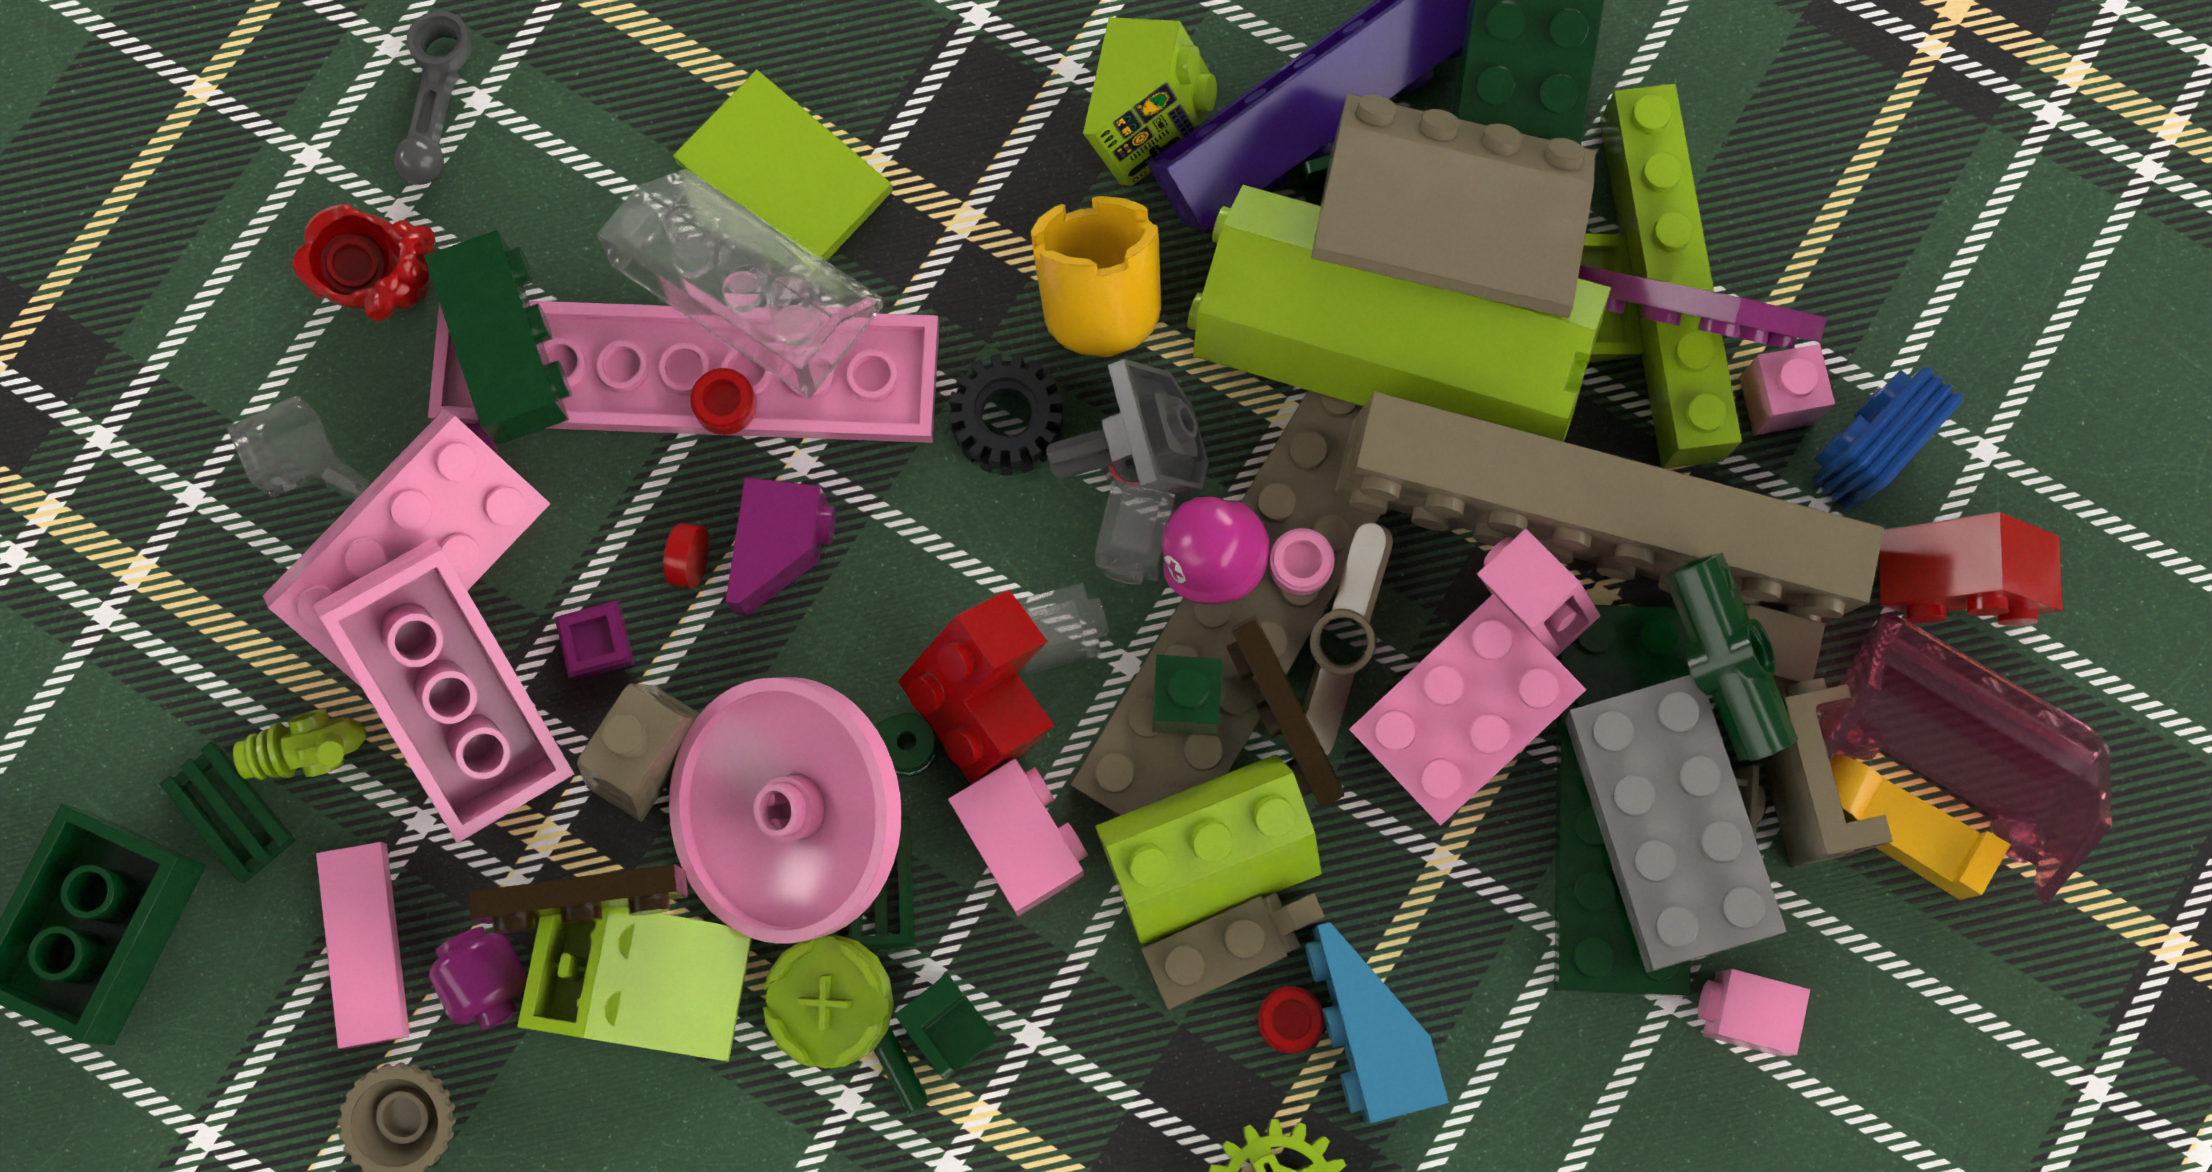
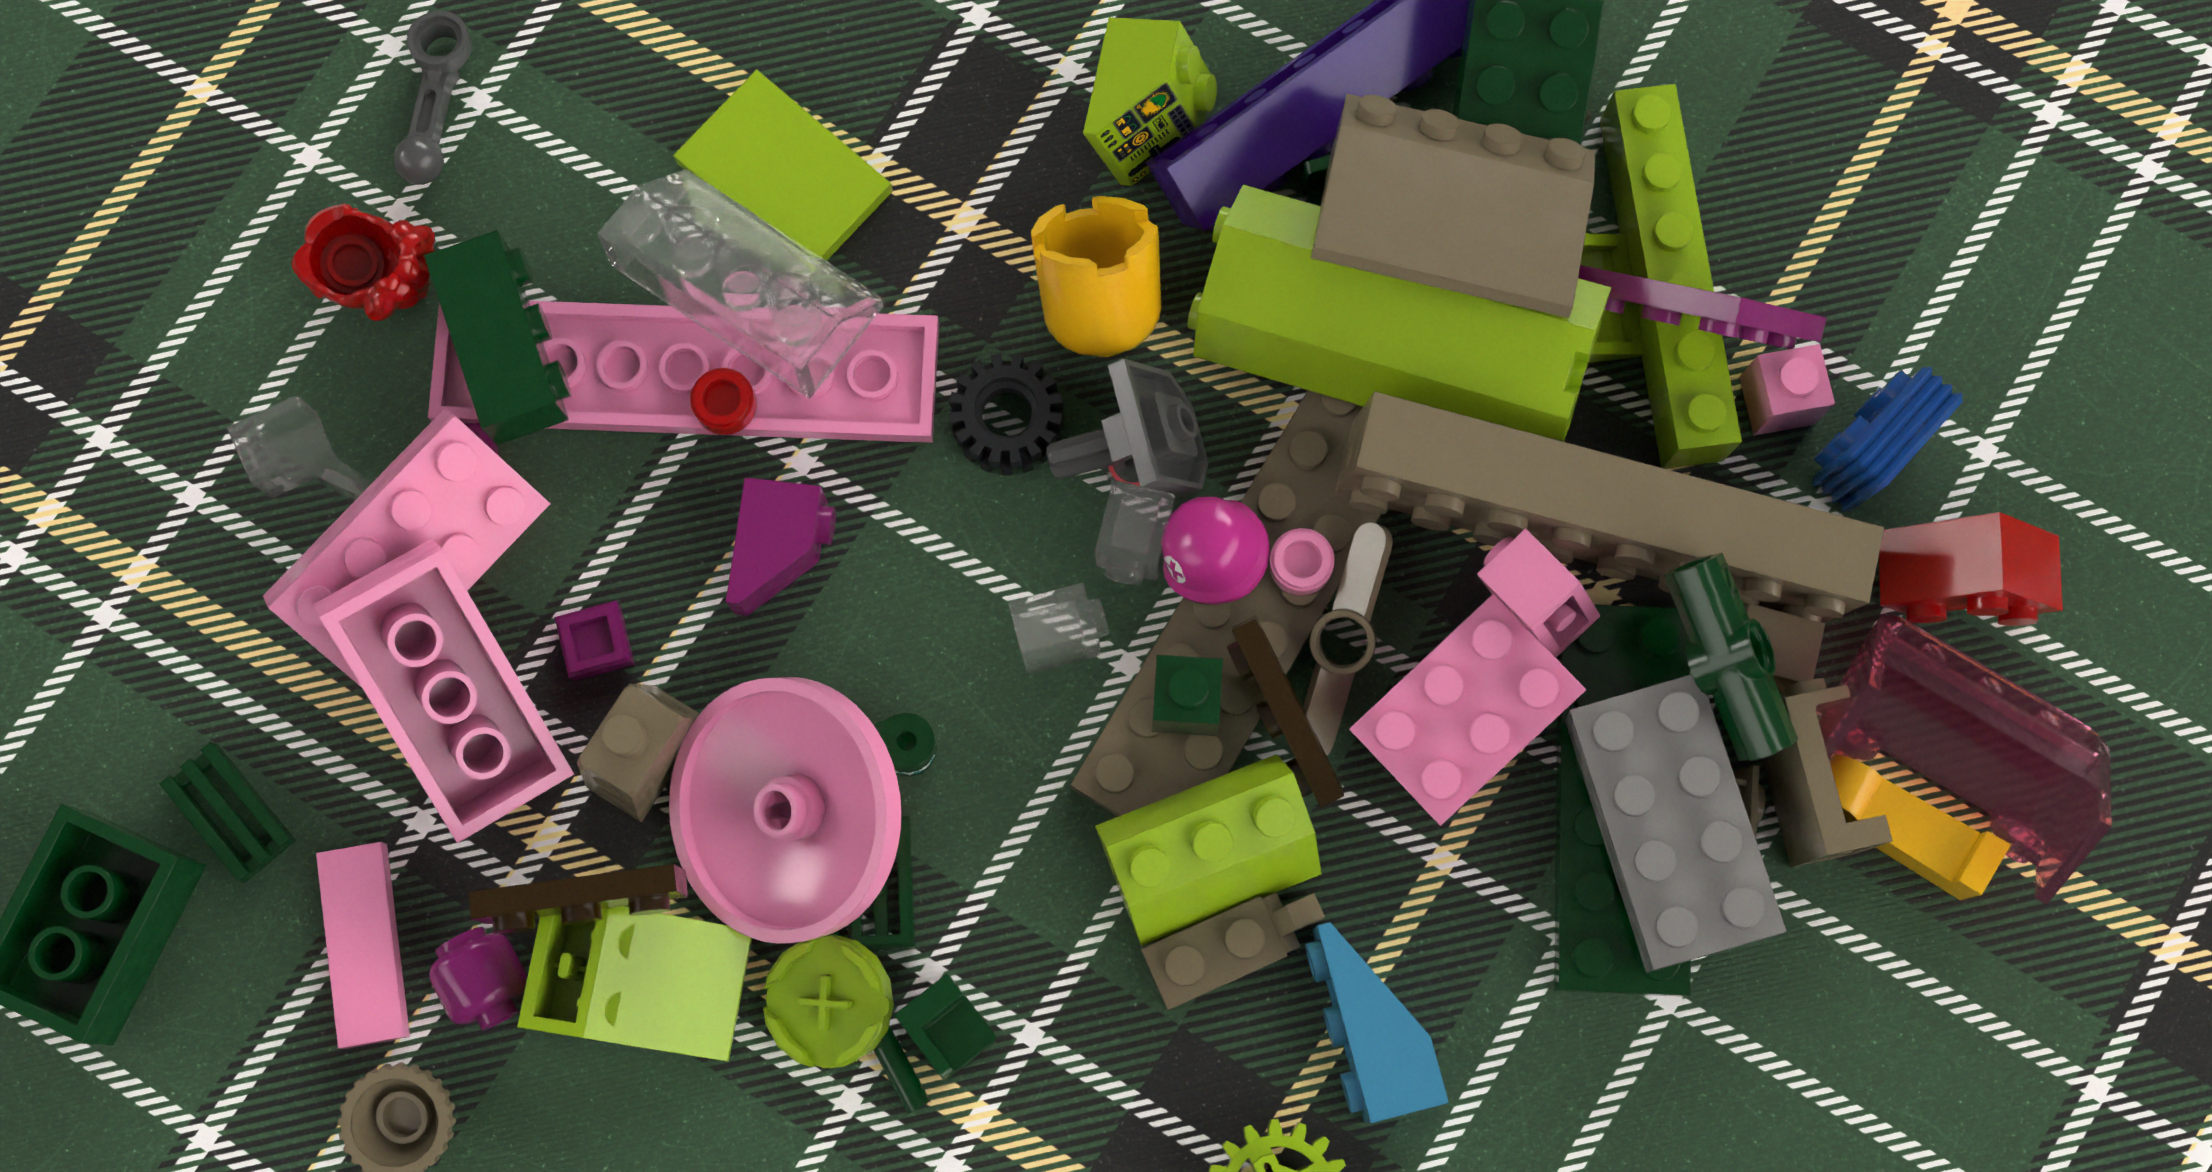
lime piece [233,709,367,780] -> none
red tile [663,523,709,589] -> none
red brick [897,589,1055,784] -> none
bright pink brick [948,758,1088,917] -> none
red tile [1257,986,1325,1054] -> none
bright pink brick [1698,969,1811,1057] -> none

